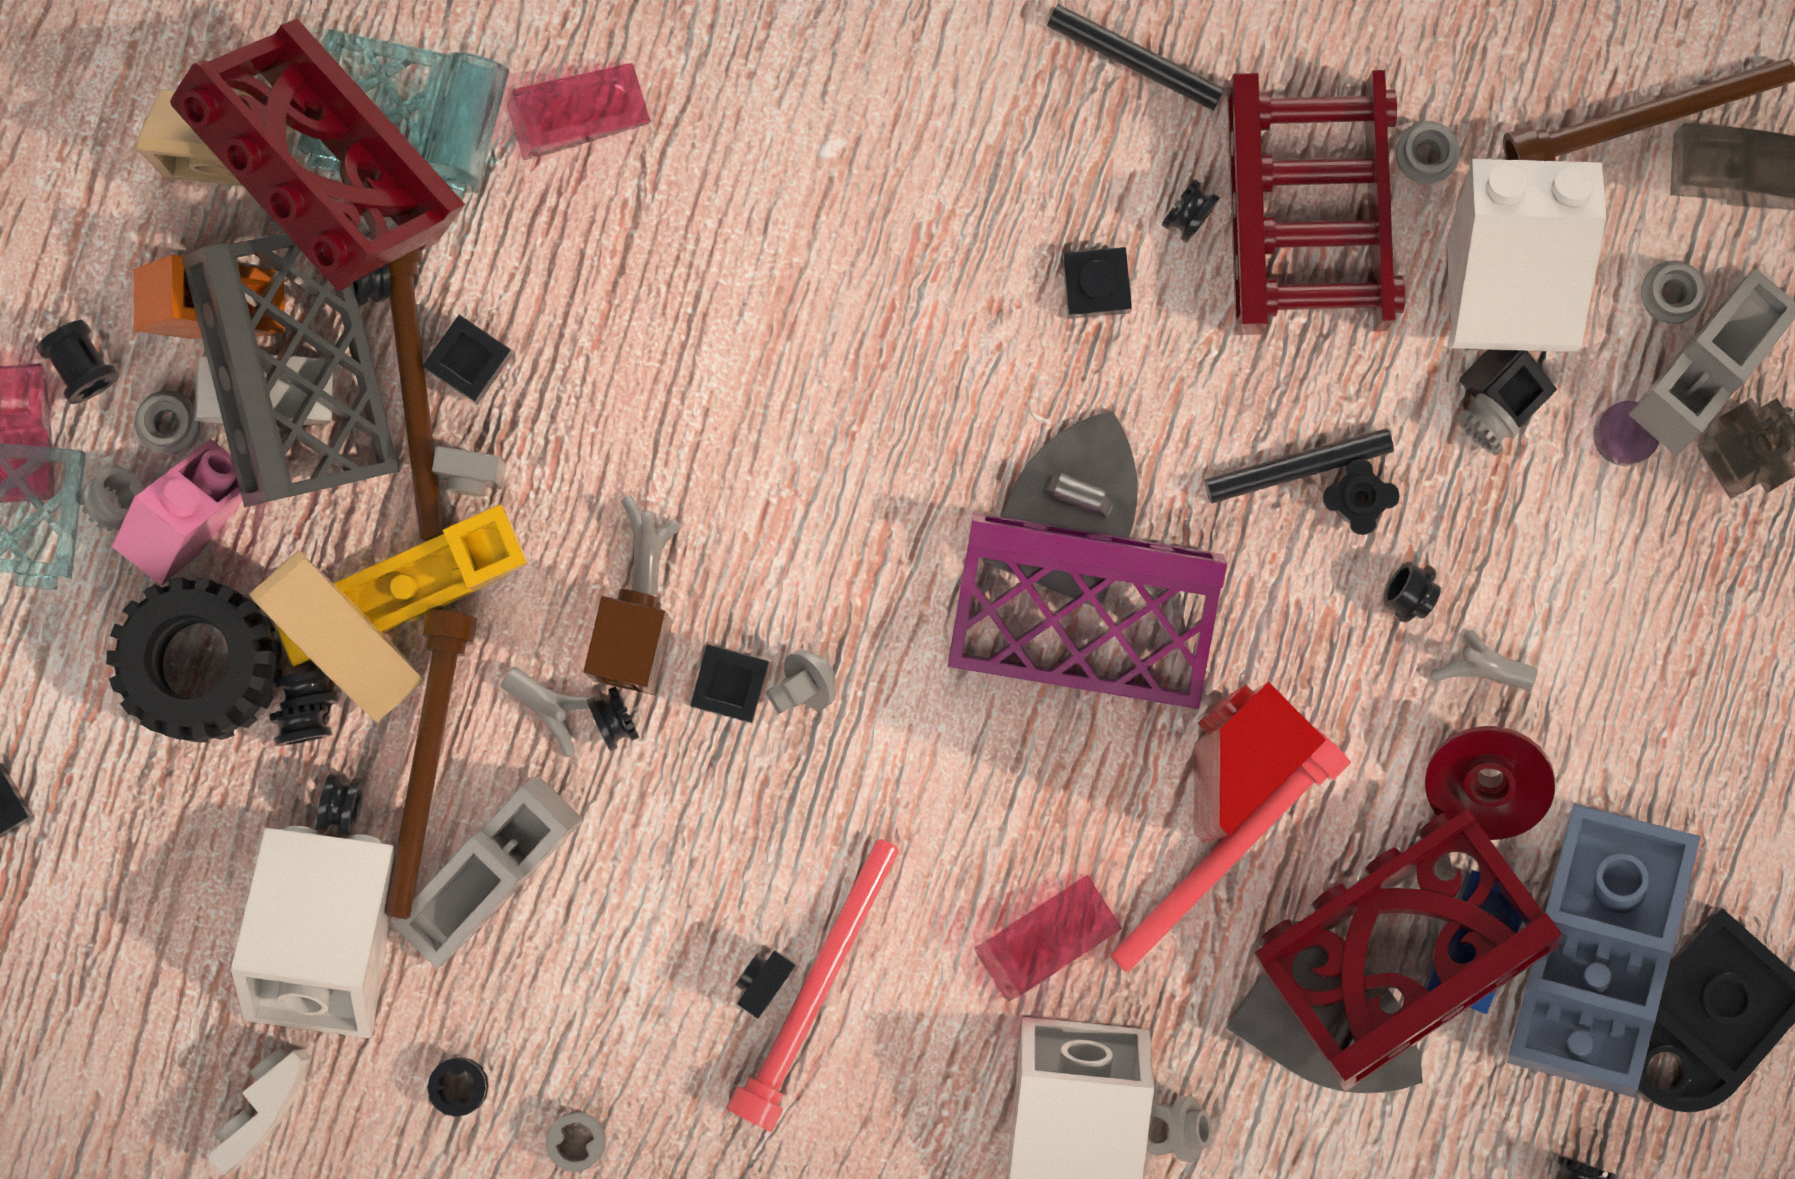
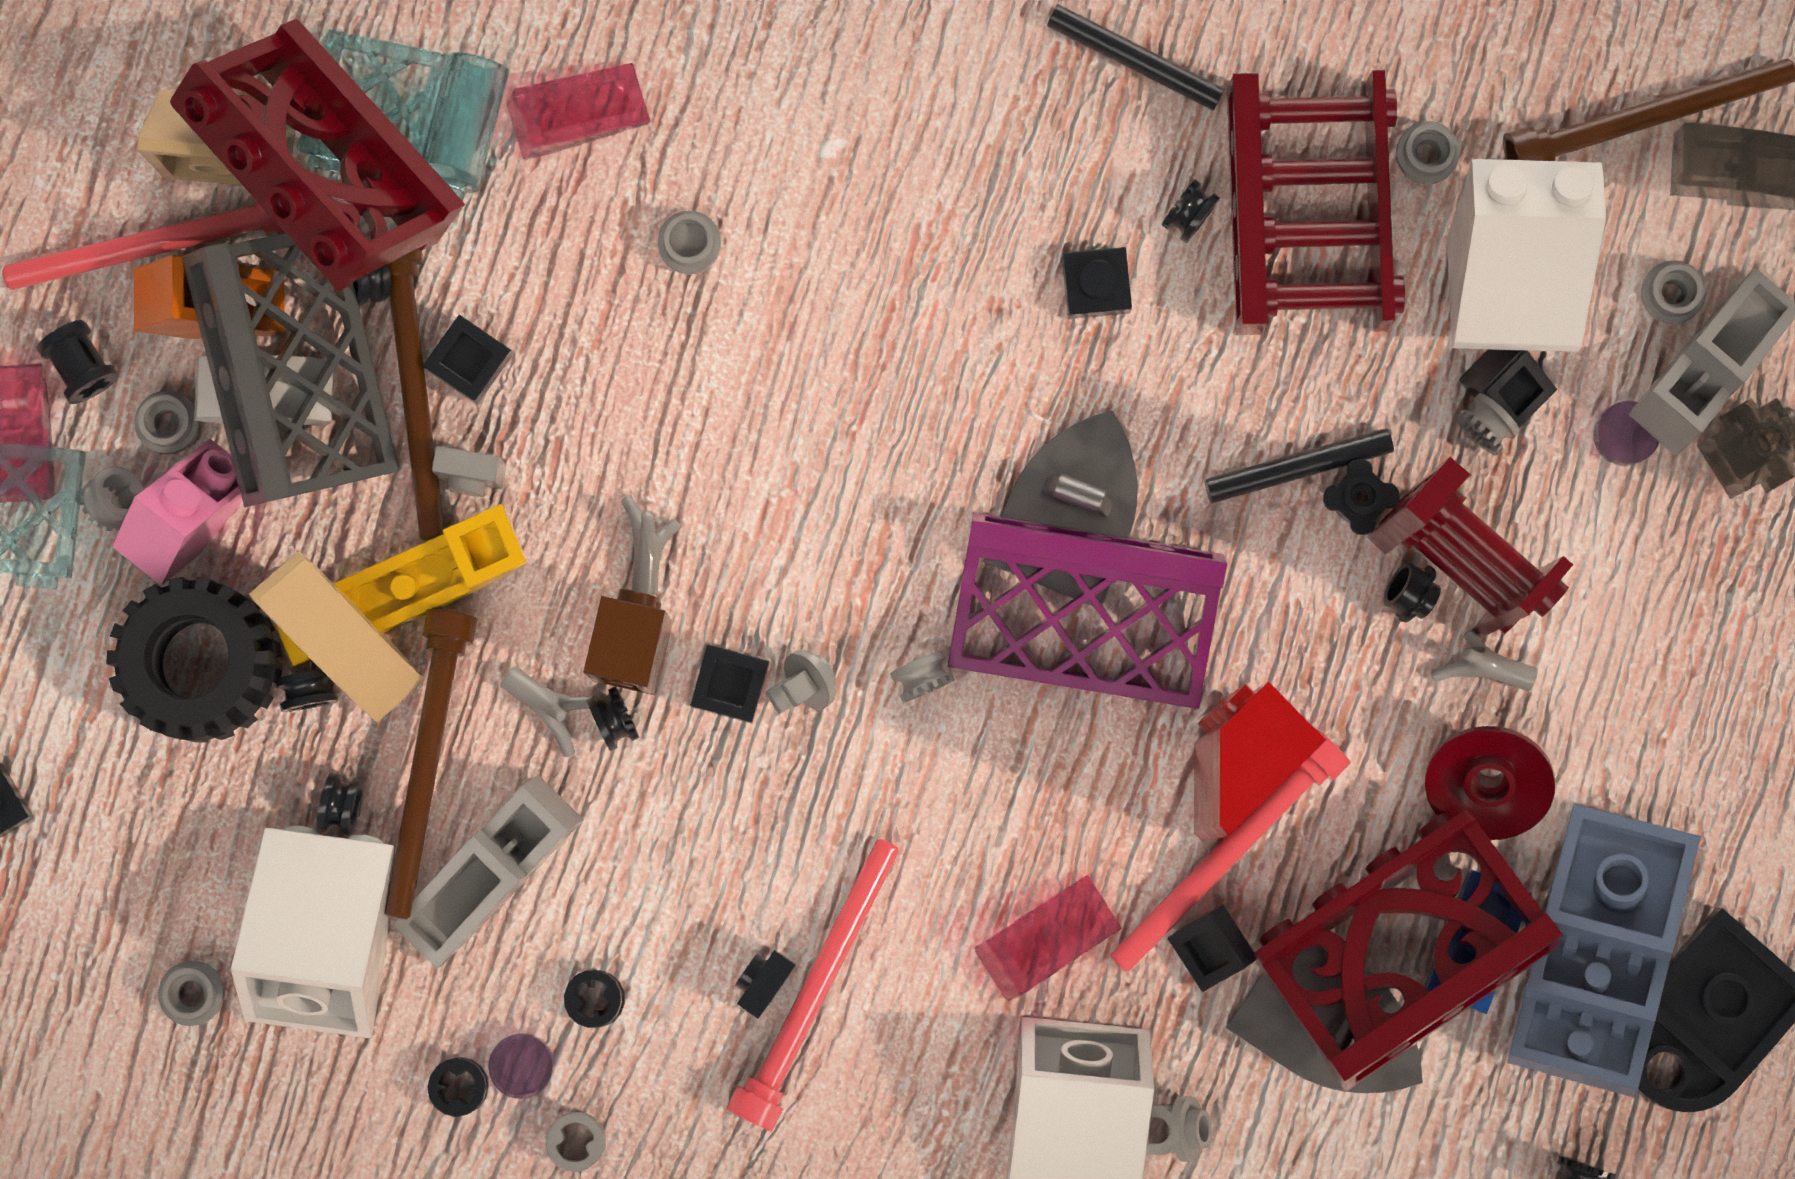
white slope [207,1048,312,1175] -> none
black bush [269,703,332,747] -> none
none -> coral piece [2,201,285,290]
none -> light grey plate [158,961,225,1026]
none -> clear purple tile [488,1033,555,1099]
none -> black bush [564,970,625,1028]
none -> light grey plate [658,211,721,275]
none -> light grey bush [890,651,955,703]
none -> black plate [1167,904,1256,992]
none -> dark red fence [1367,457,1574,638]

